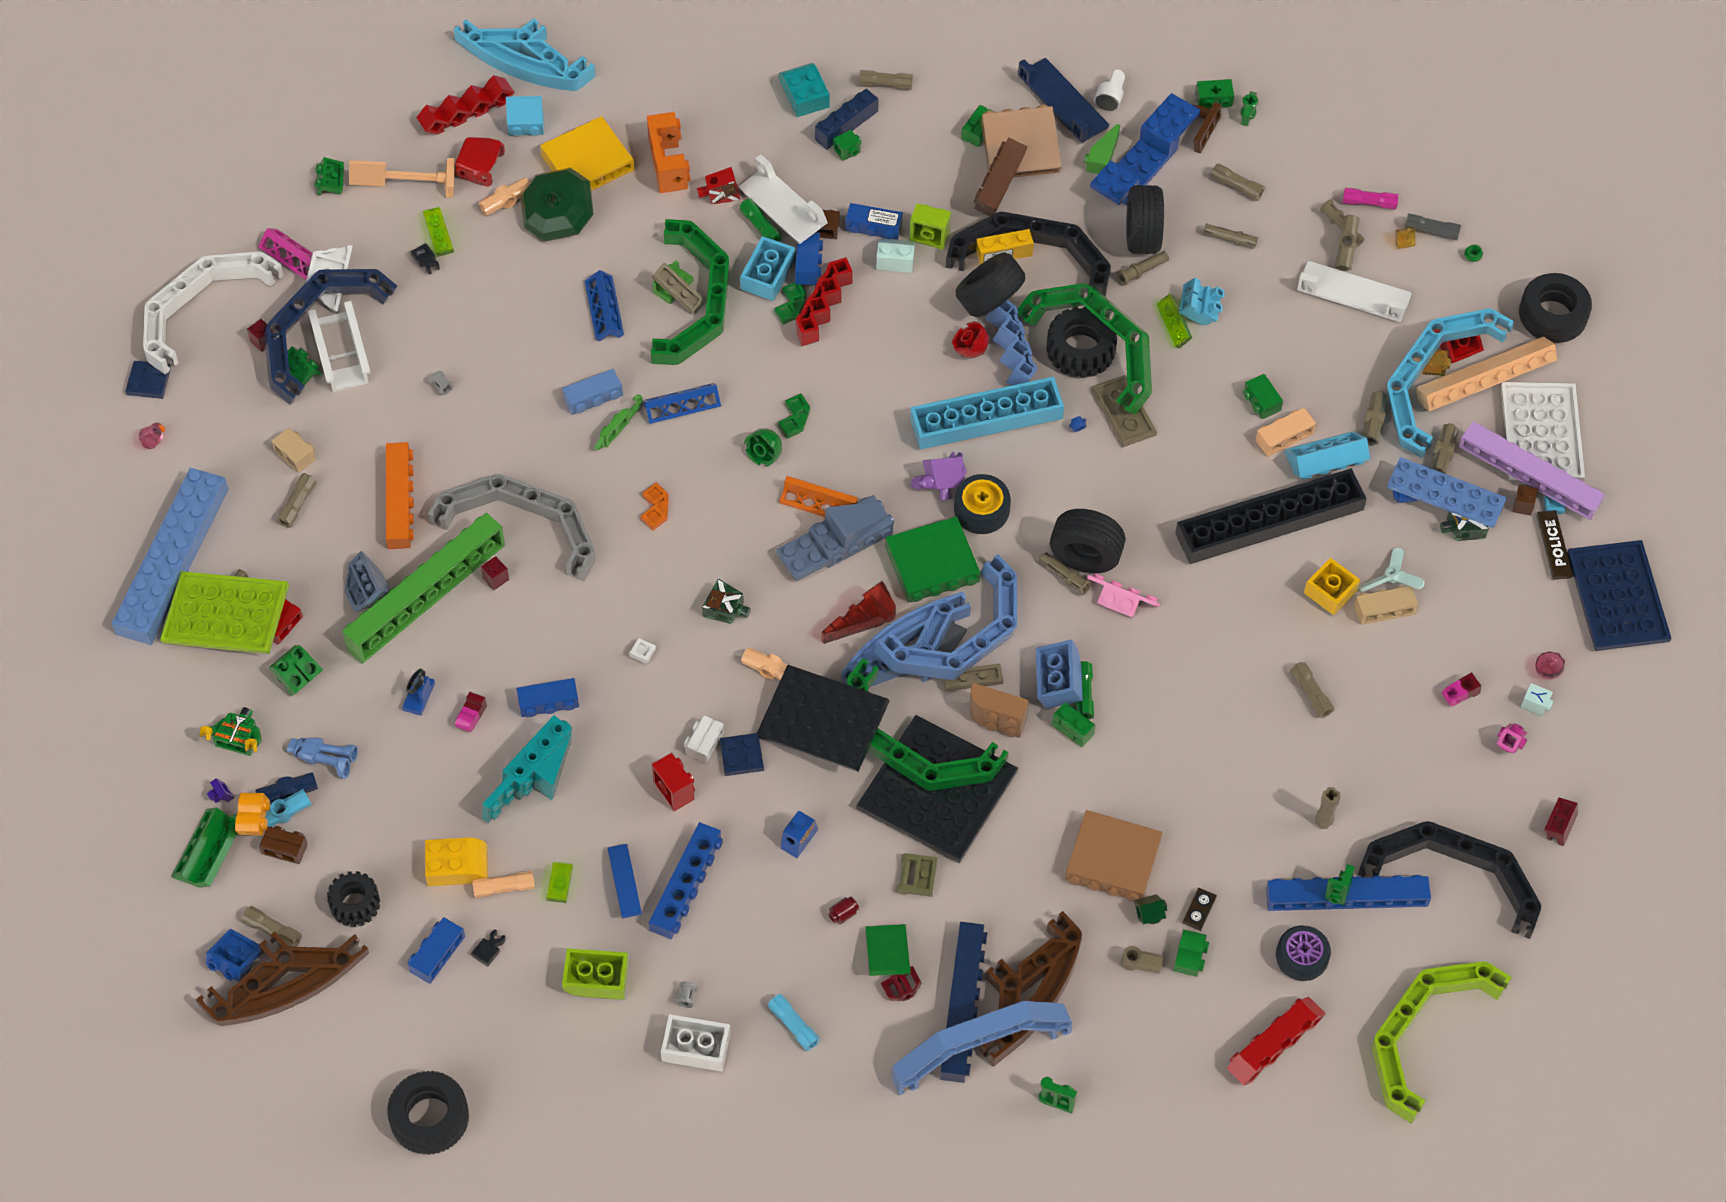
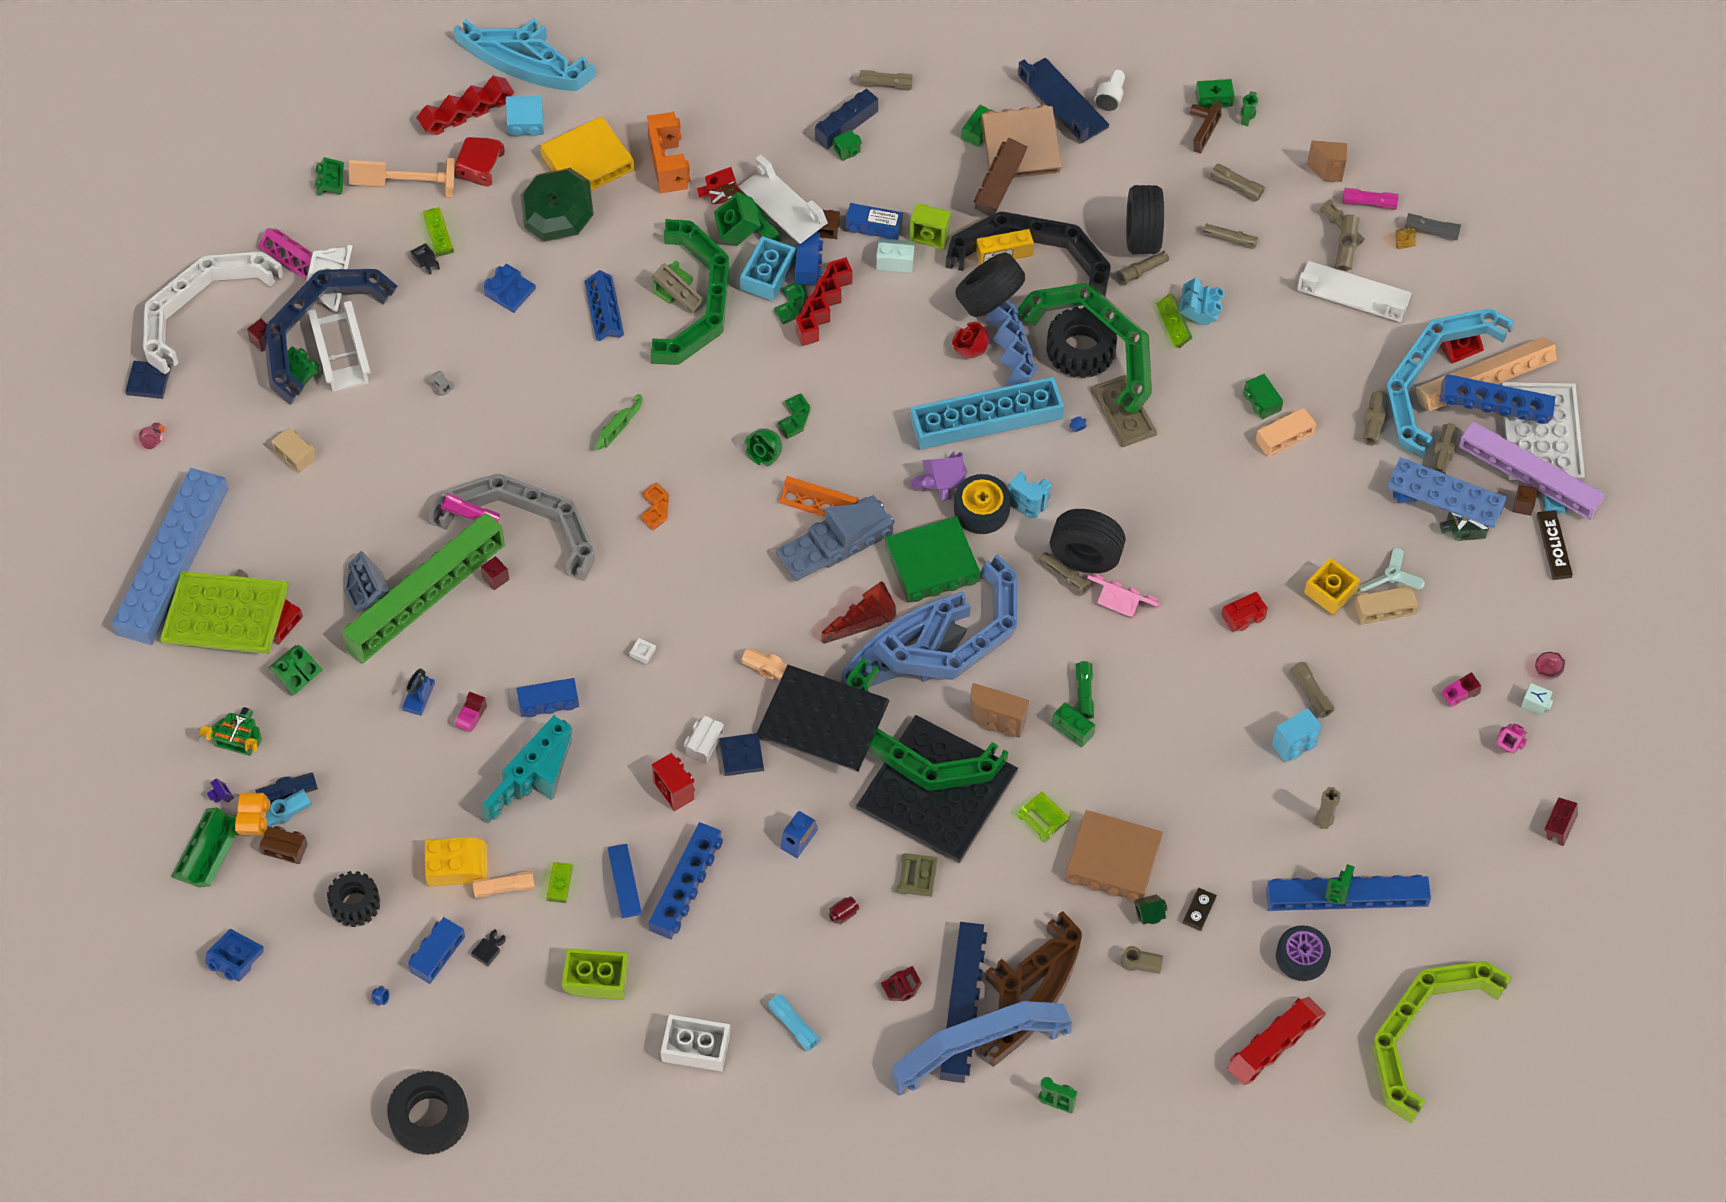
reddish brown piece [196,931,369,1026] -> none
dark tan axle [241,905,302,947] -> none
dark tan axle [276,473,317,528] -> none
medium blue piece [287,737,358,779] -> none
orange brick [386,442,414,549] -> none
light nougat piece [479,178,530,216] -> none
medium blue brick [562,369,623,415] -> none
blue fence [643,383,721,424] -> none
light grey bush [675,981,698,1008] -> none
clear green torso [702,579,751,624] -> none
teal brick [778,62,830,117] -> none
green tile [865,924,910,976] -> none
dark tan plate [943,664,1003,691] -> none
medium blue brick [1036,639,1083,709] -> none
bright green slope [1084,124,1120,174] -> none
blue bracket [1090,93,1200,206] -> none
green brick [1173,929,1209,977] -> none
black brick [1175,468,1367,564] -> none
medium azure slope [1284,431,1370,479] -> none
black piece [1358,821,1541,939] -> none
clear yellow brick [1422,350,1451,376] -> none
green plate [1464,244,1483,262] -> none
black tyre [1519,273,1592,343] -> none
dark blue plate [1567,540,1671,651] -> none
none -> blue plate [372,986,390,1006]
none -> dark pink axle [441,492,500,522]
none -> blue plate [484,263,536,313]
none -> green brick [714,192,761,246]
none -> medium azure hips [1008,471,1052,518]
none -> clear neon green plate [1016,791,1070,843]
none -> red brick [1221,592,1268,632]
none -> medium azure brick [1272,708,1322,762]
none -> medium nougat slope [1307,140,1347,182]
none -> blue brick [1439,374,1556,424]

